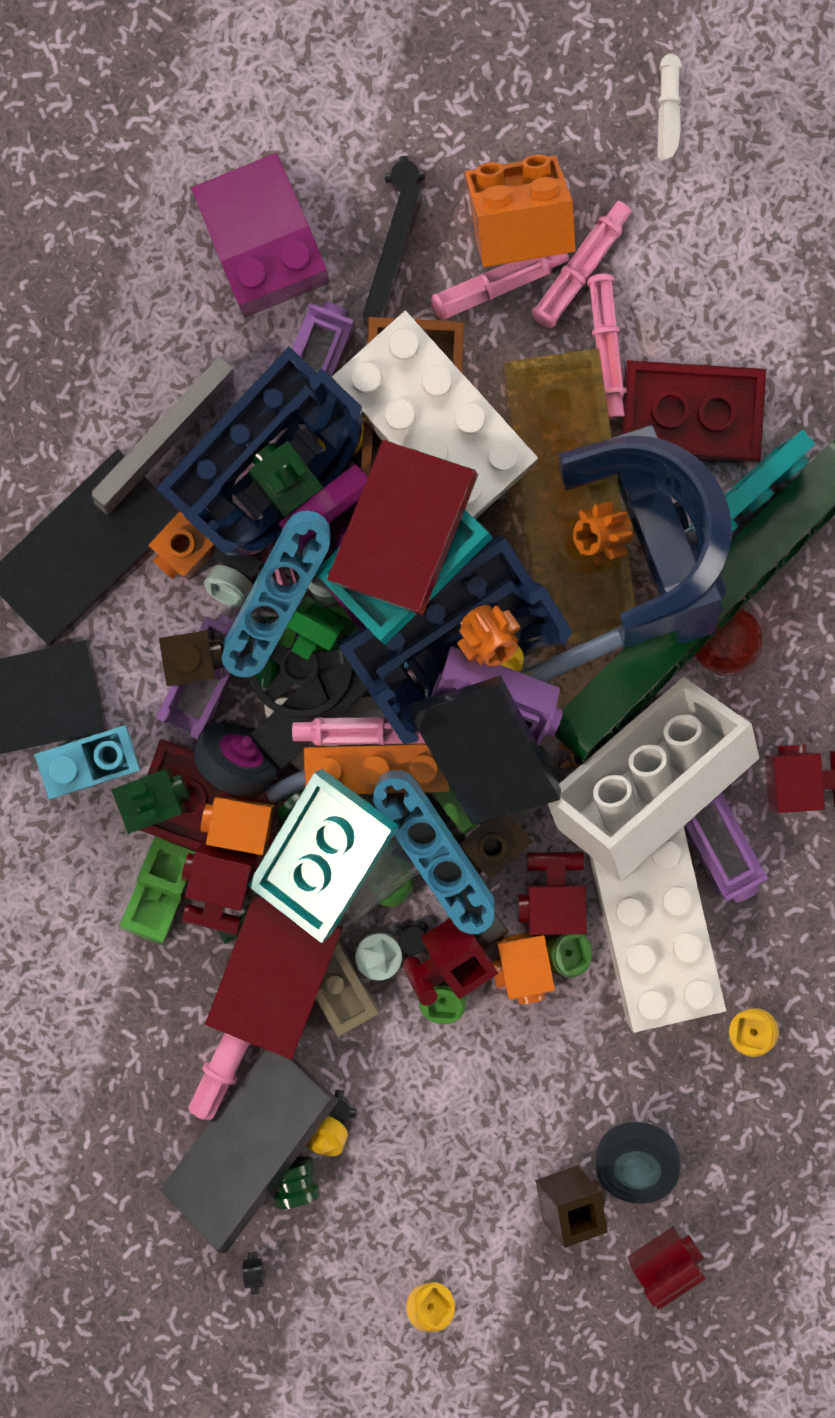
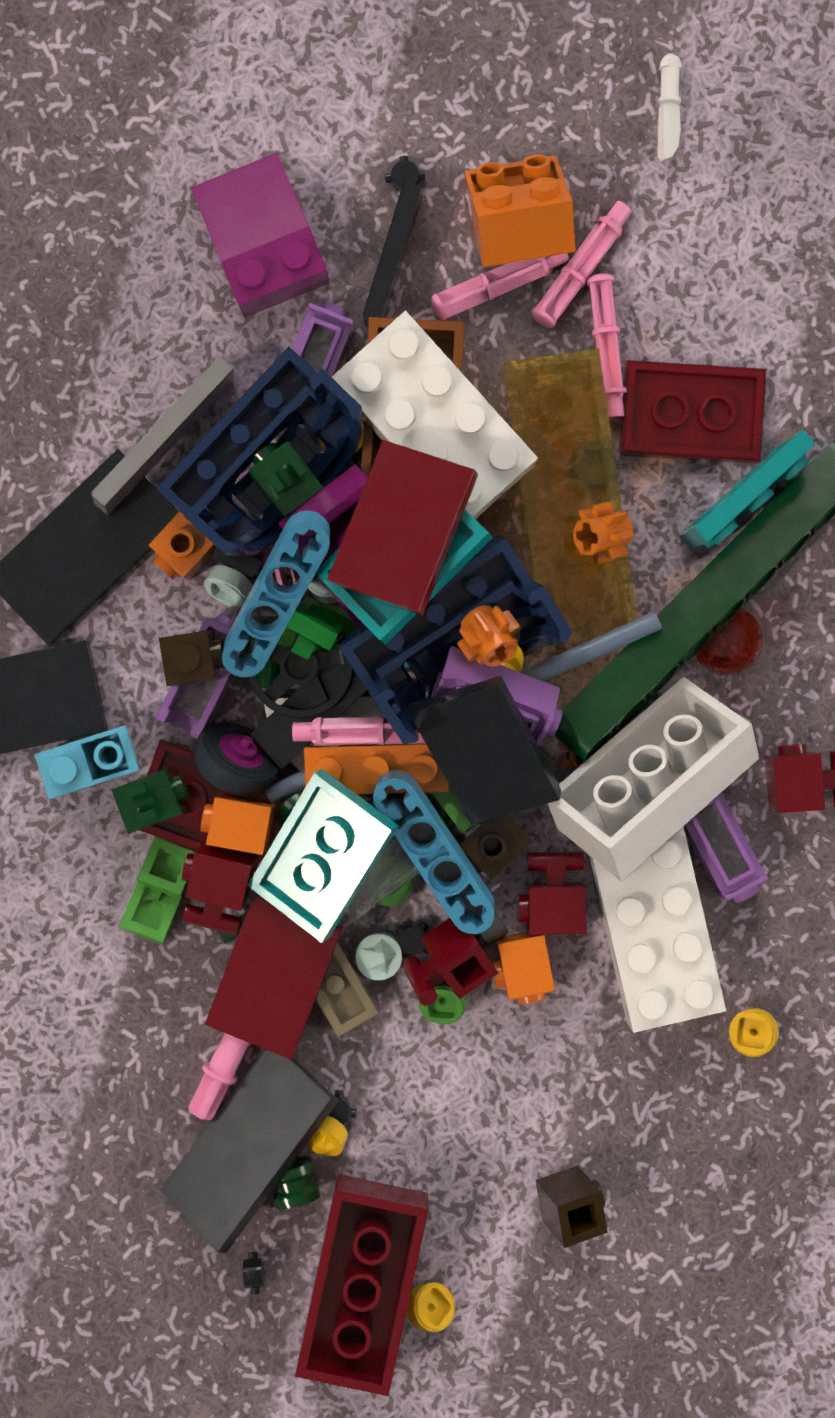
bright green tile [546,934,592,978] -> none
dark blue piece [559,425,732,648] -> none
black wheel [595,1122,680,1204] -> none
dark red brick [627,1226,706,1310] -> none
none -> dark red brick [295,1174,429,1396]

